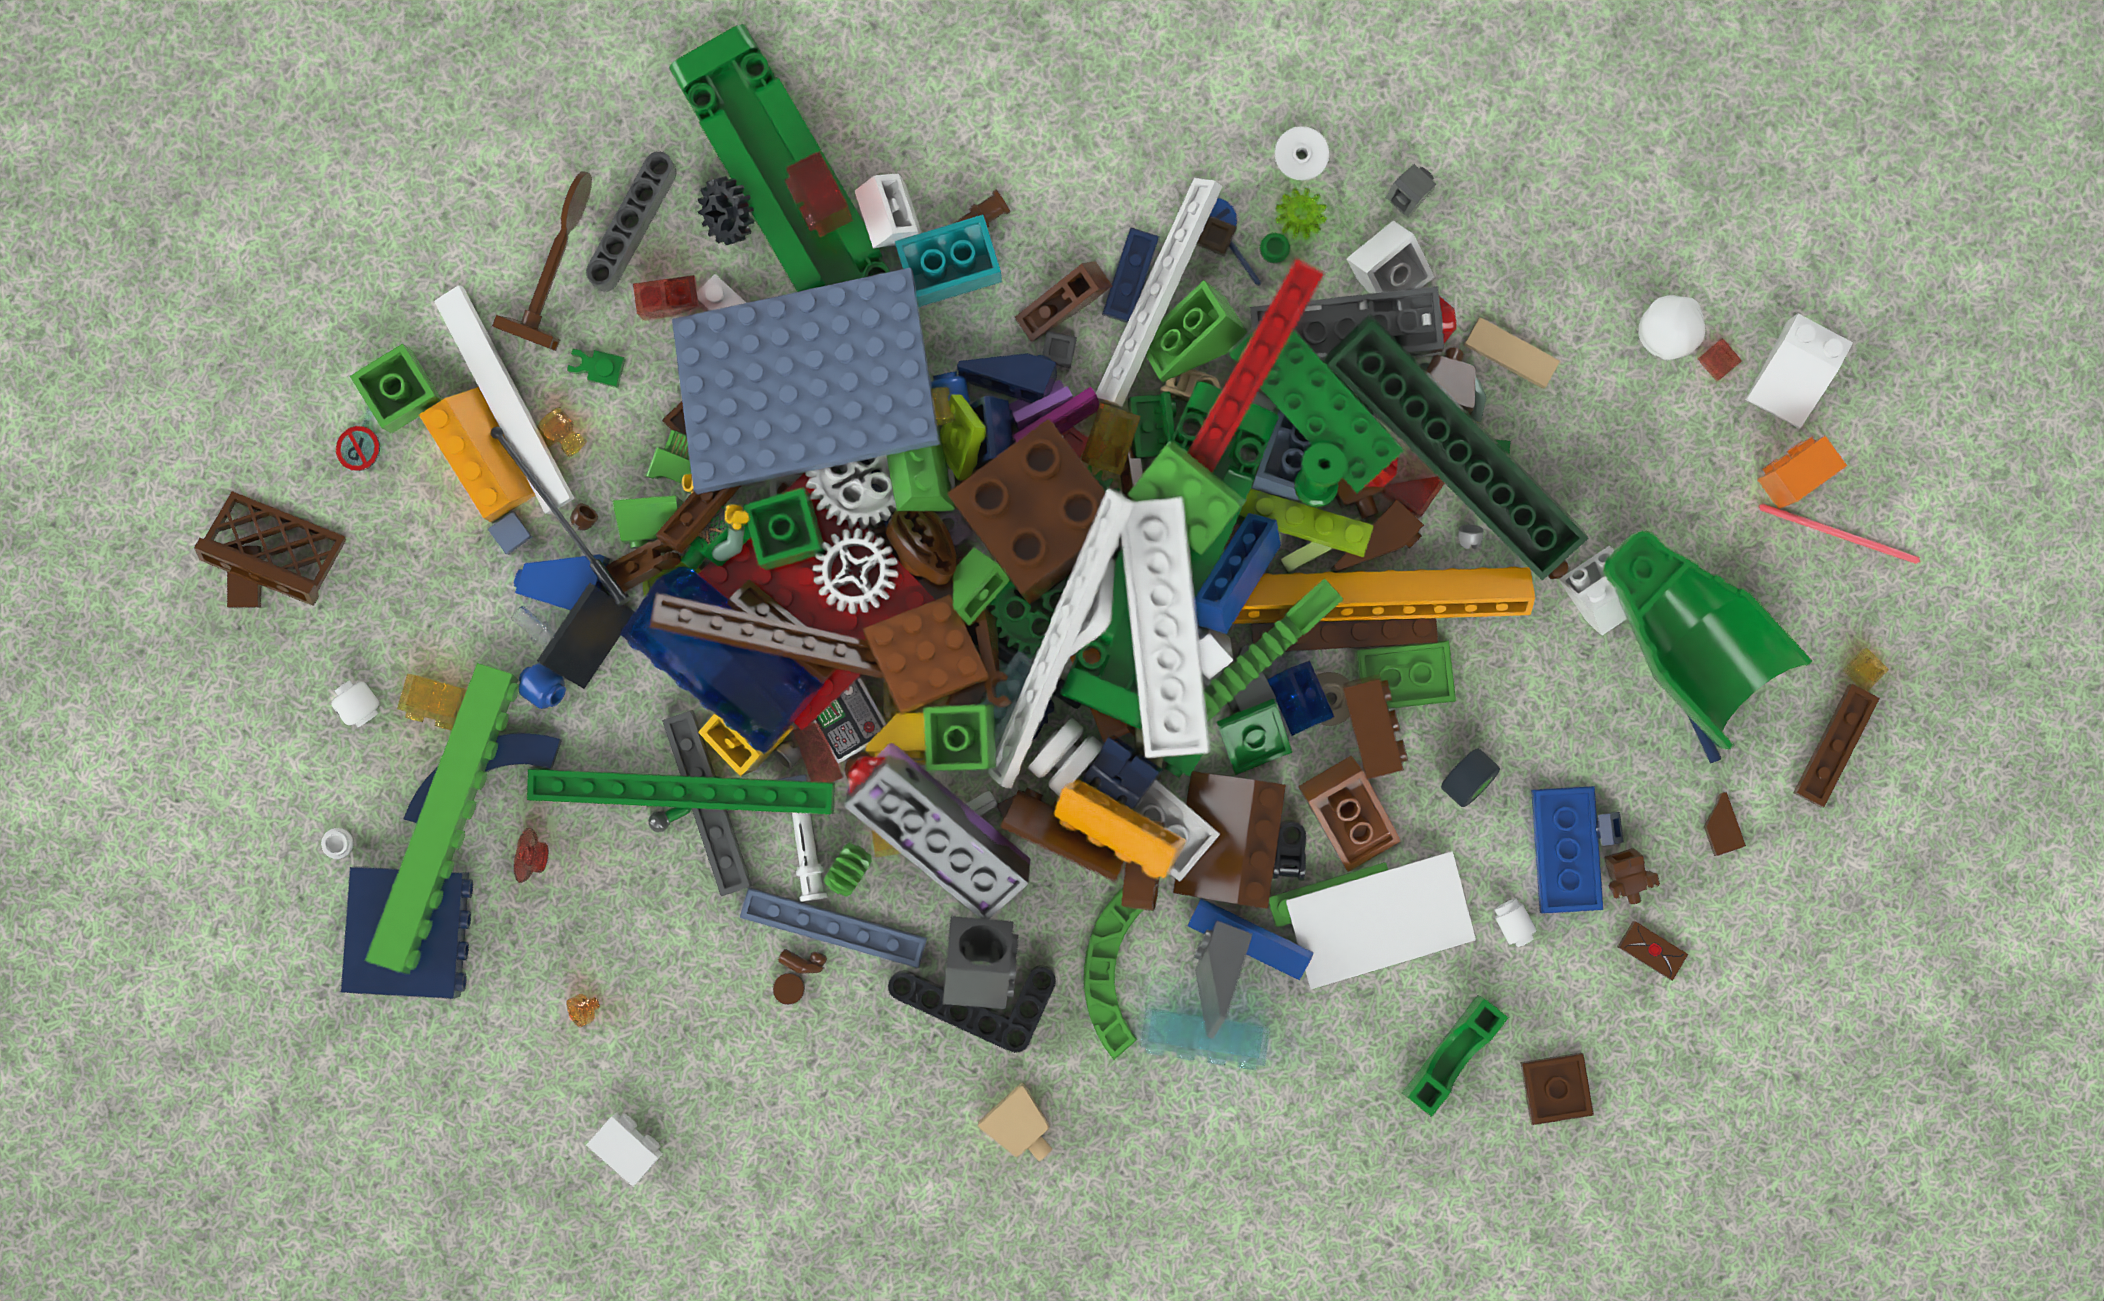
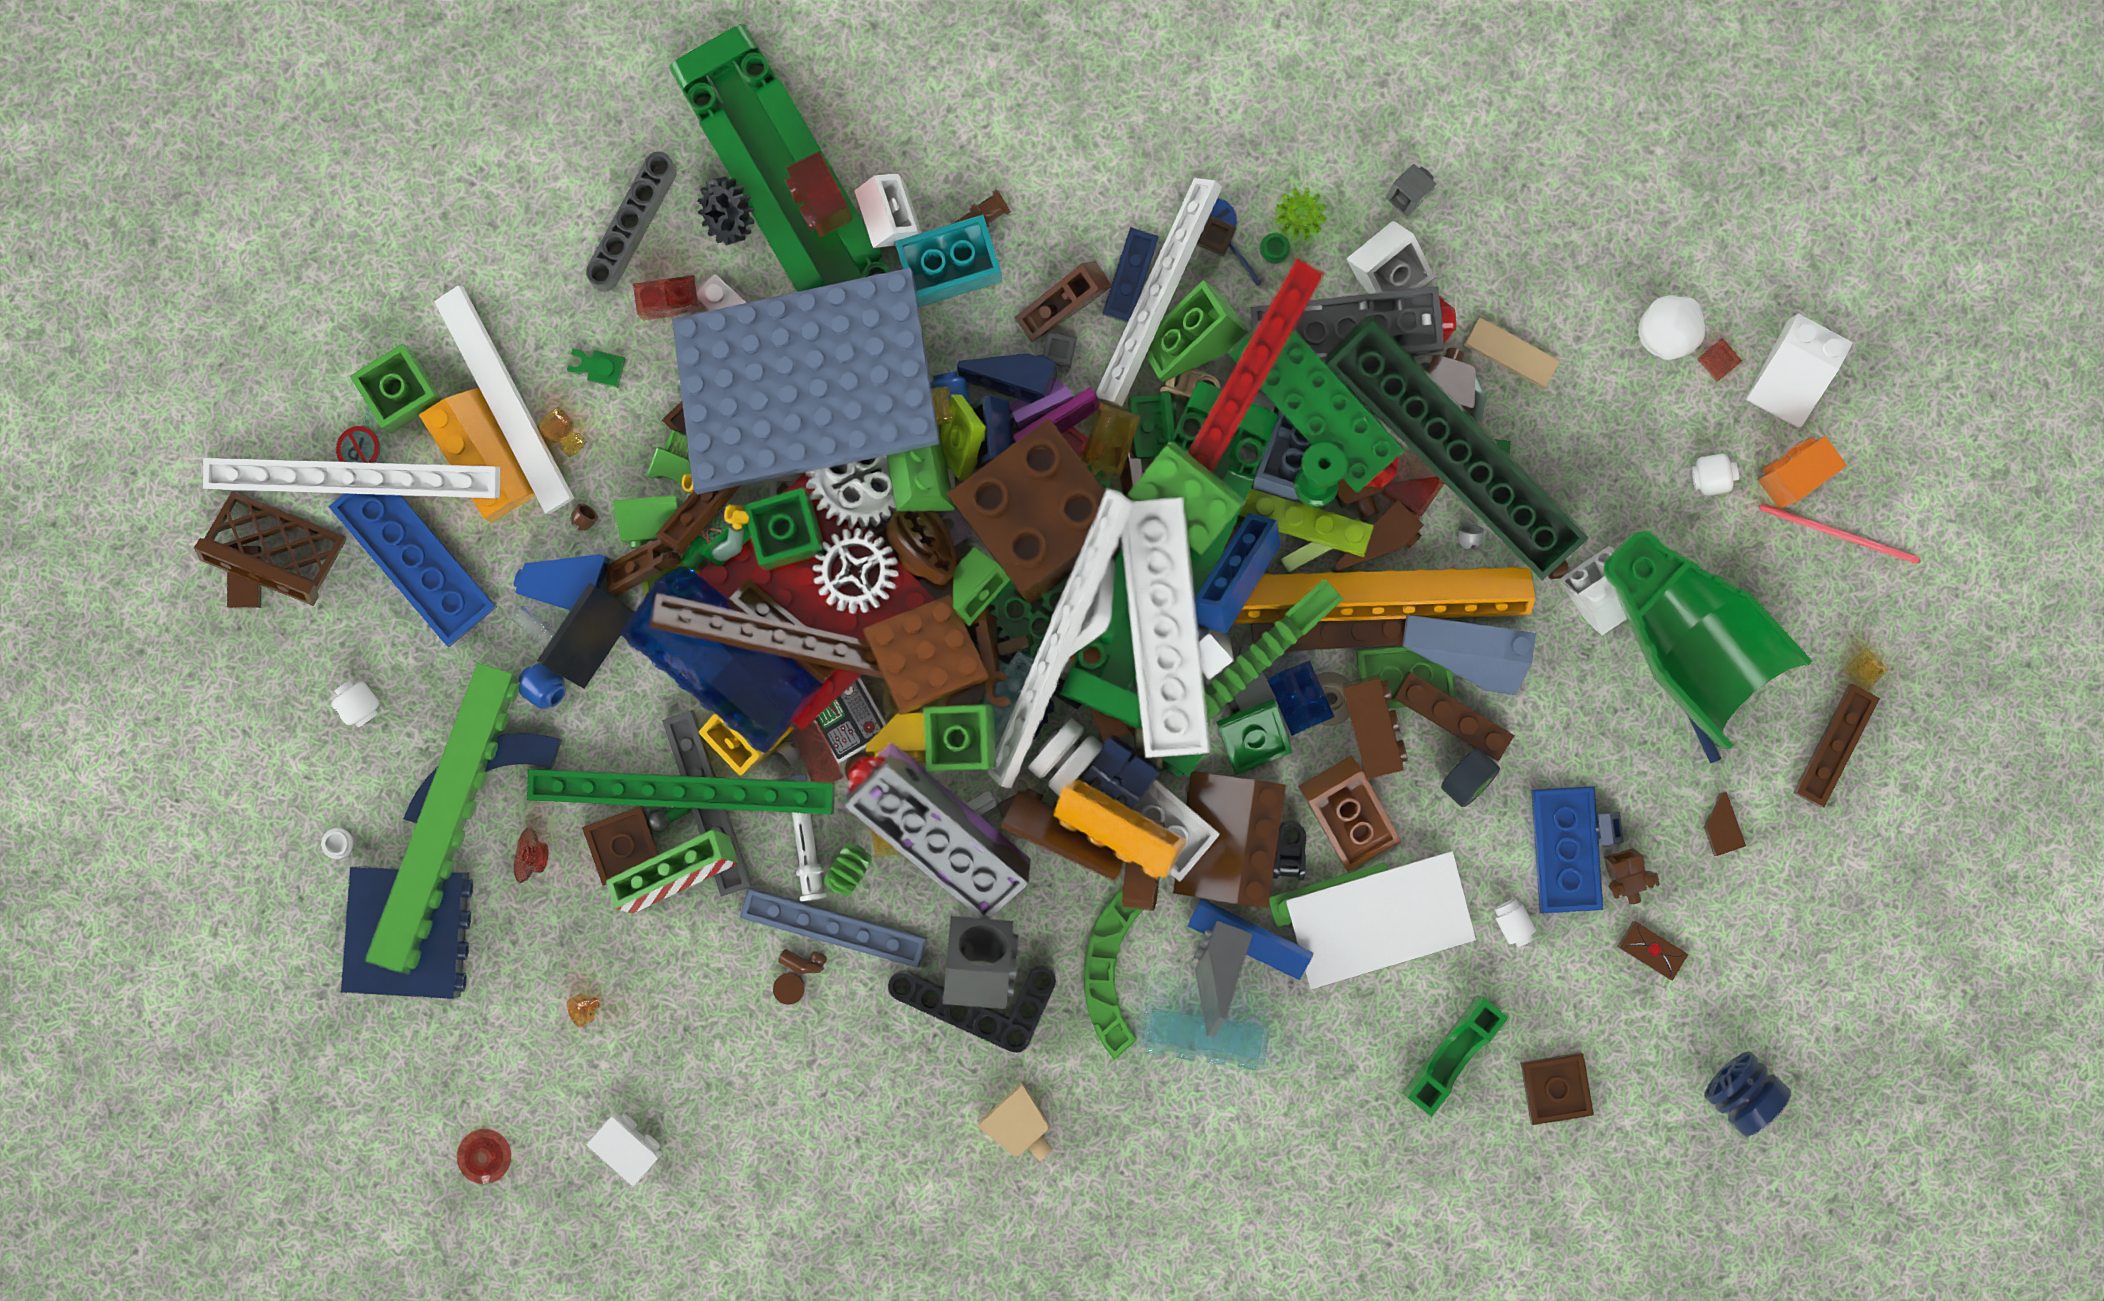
clear yellow brick [397,673,467,730] -> none
sand blue tile [488,511,533,555] -> none
black piece [491,427,630,607] -> none
reddish brown piece [492,171,592,351] -> none
white piece [1275,126,1329,180] -> none
none -> white plate [203,458,500,498]
none -> blue plate [328,493,497,647]
none -> clear red piece [457,1129,511,1184]
none -> reddish brown plate [582,806,660,886]
none -> bright green brick [606,830,739,914]
none -> dark brown tile [997,634,1034,655]
none -> reddish brown plate [1392,671,1515,762]
none -> sand blue wedge [1402,615,1536,695]
none -> white head [1691,453,1739,496]
none -> dark blue wheel [1704,1051,1791,1137]

